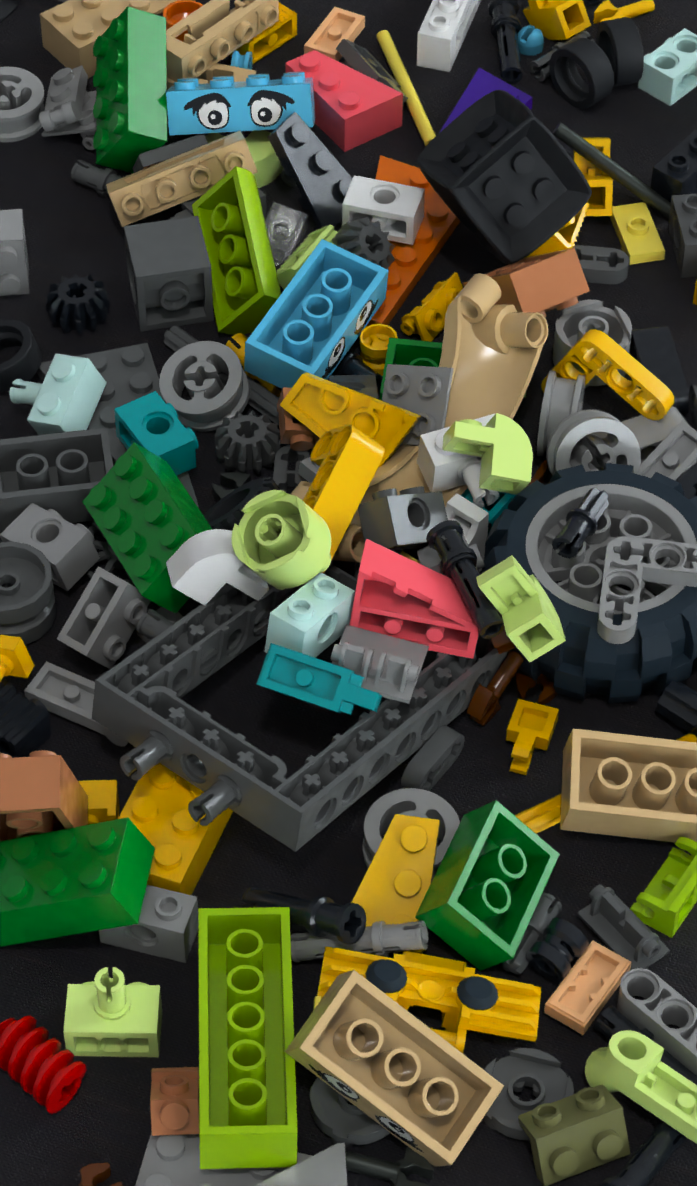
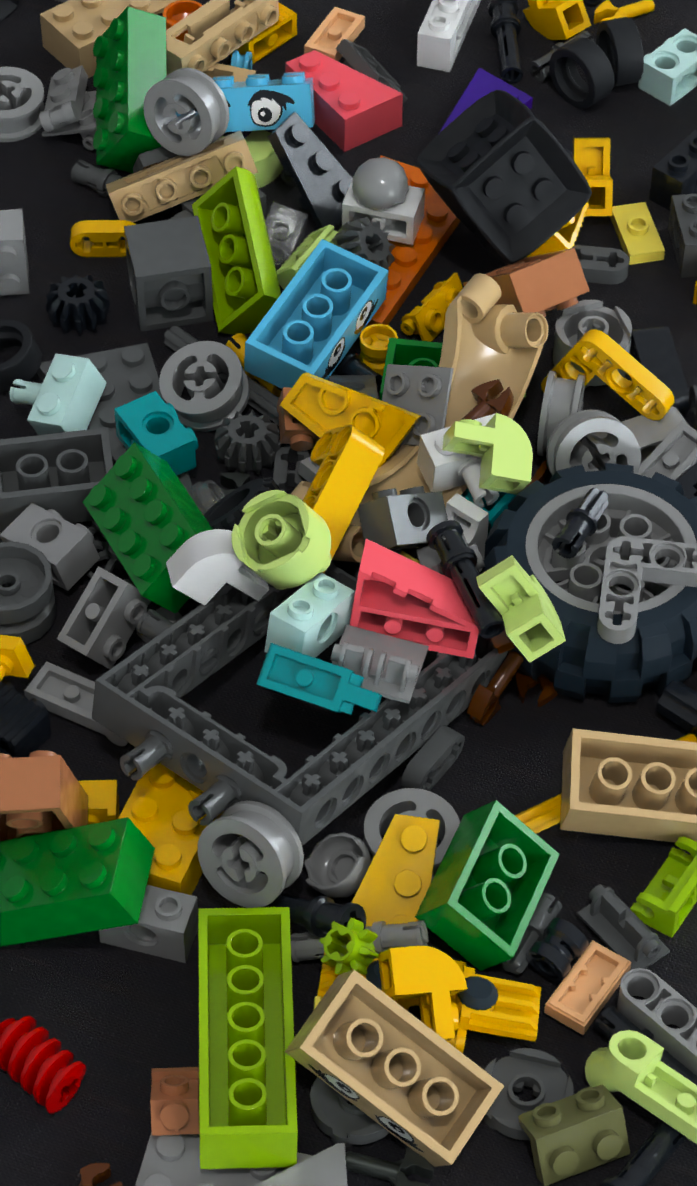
yellowish green brick [63,967,162,1057] -> none
light yellow piece [376,30,436,147] -> none
yellow plate [506,699,559,775] -> none
medium azure hinge [517,25,544,56] -> none
pearl dark grey bar [552,122,671,219] -> none
none -> yellow beam [70,220,136,257]
none -> light grey wheel [144,68,229,156]
none -> clear plate [191,480,225,515]
none -> light grey wheel [197,801,304,908]
none -> light grey hair [304,833,371,899]
none -> lime gear [320,918,379,975]
none -> light grey hair [352,157,409,210]
none -> yellow brick [378,946,468,1041]
none -> reddish brown bar [461,379,514,420]

